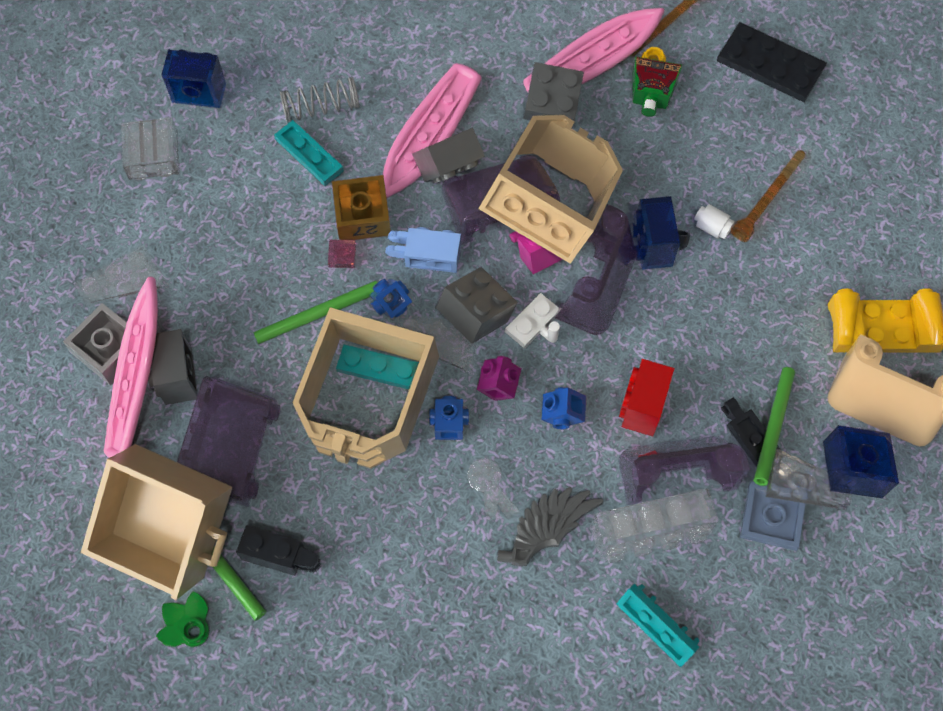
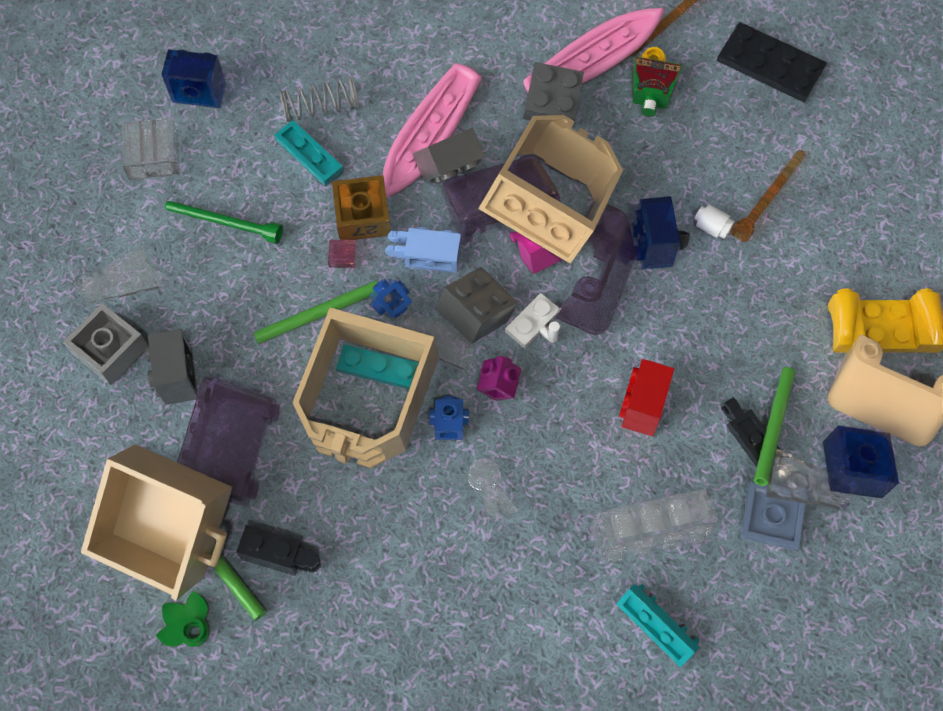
bright pink piece [104,276,158,458] -> none
dark grey animal [497,487,603,566] -> none
blue brick [542,387,586,430] -> none
clear purple windscreen [619,436,750,505] -> none
none -> green piece [165,201,283,244]

